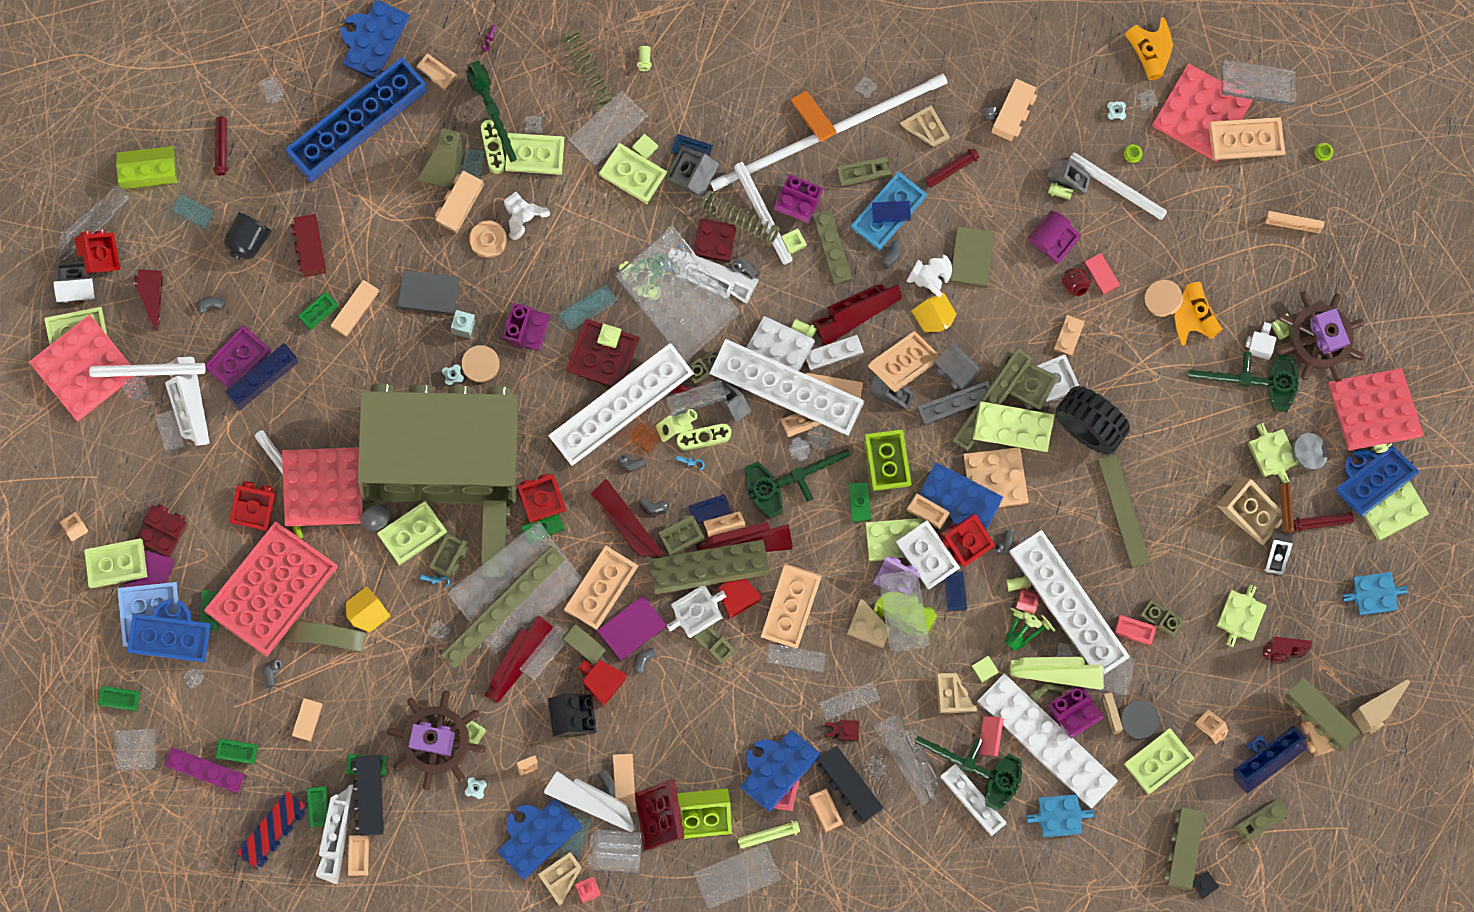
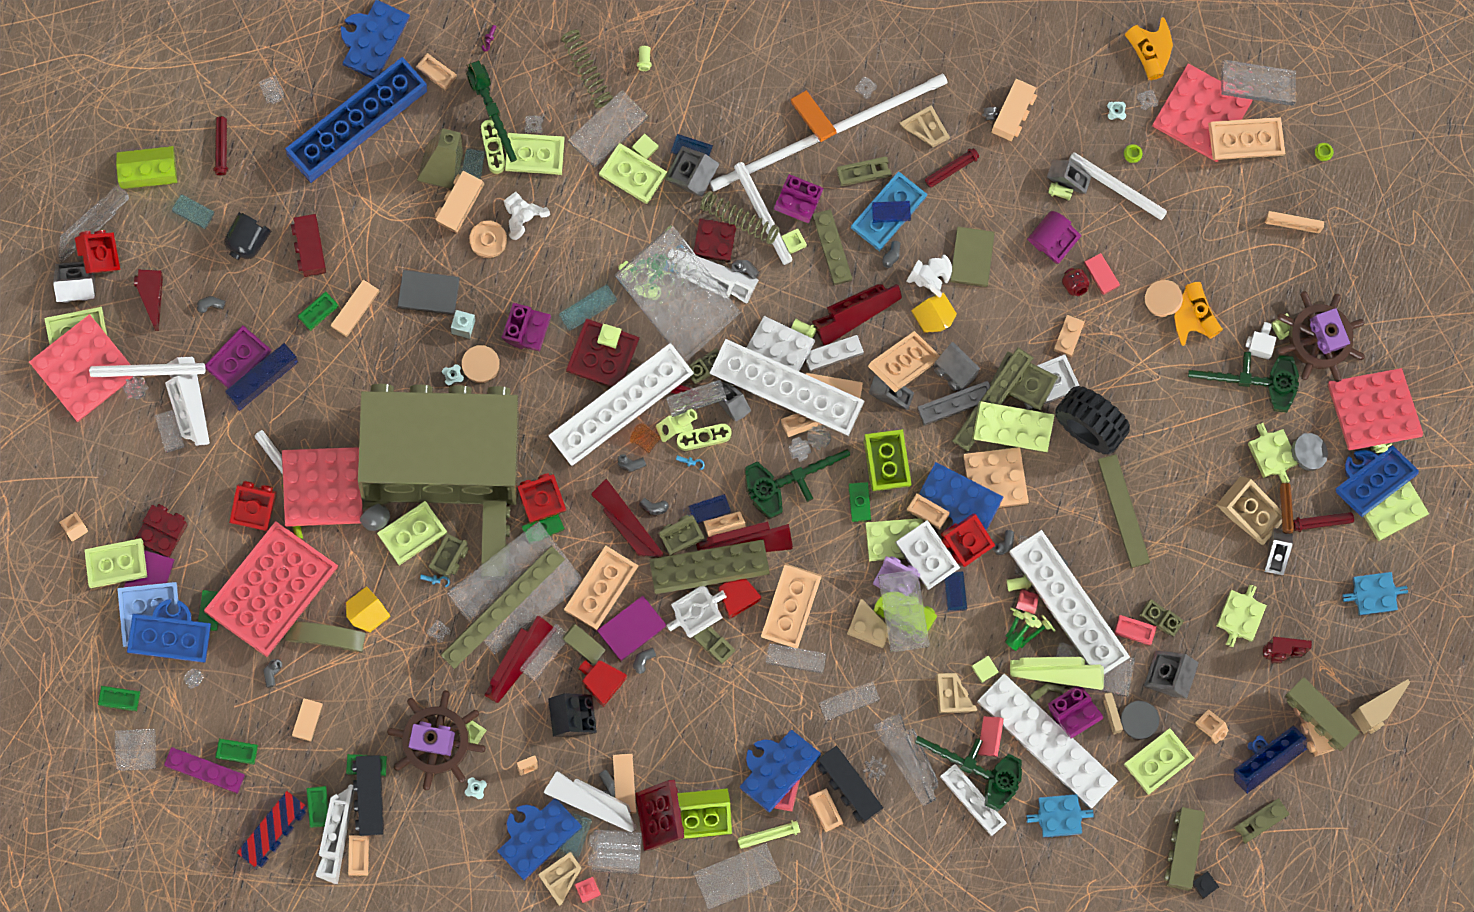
dark red plate [825,720,859,741] -> none
none -> flat silver slope [1144,650,1199,699]

